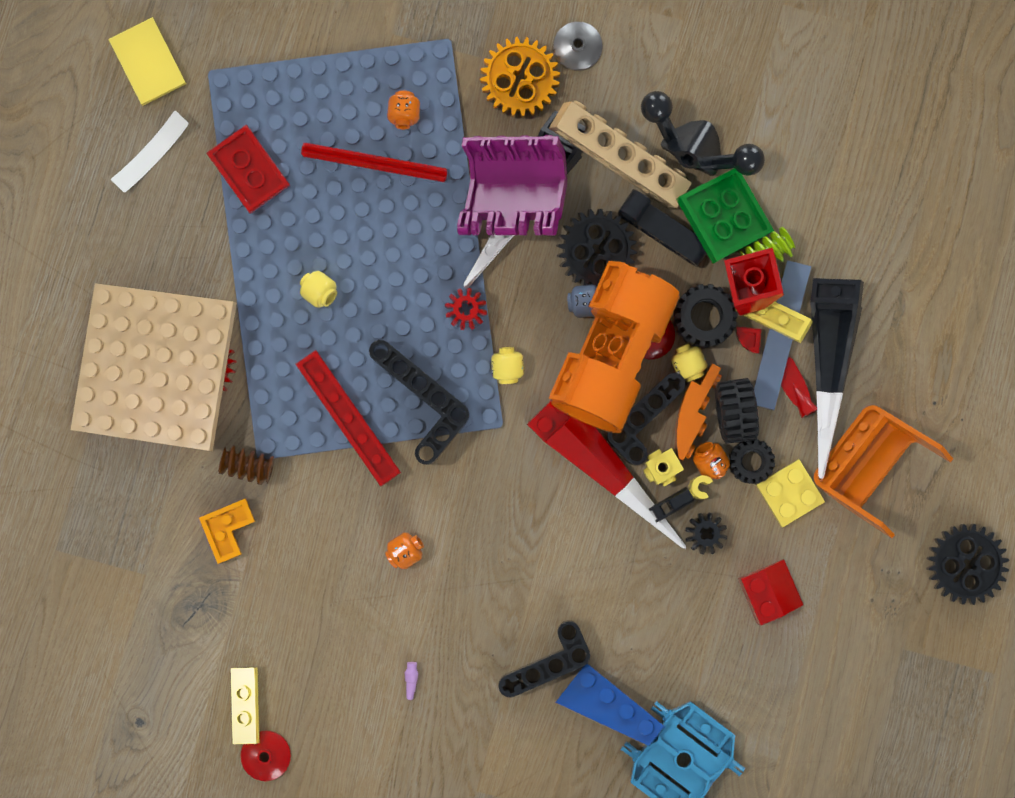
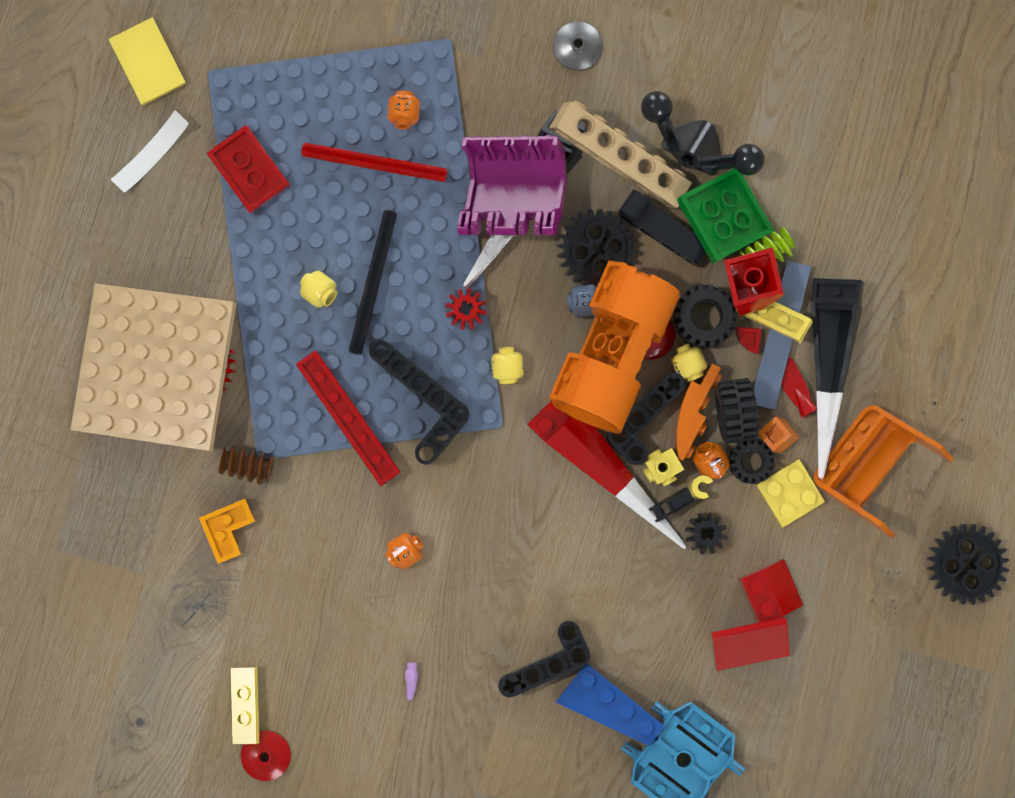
light orange gear [480,37,560,118] -> none
none -> black axle [349,210,397,355]
none -> red tile [711,617,790,671]
none -> orange panel [759,416,800,453]

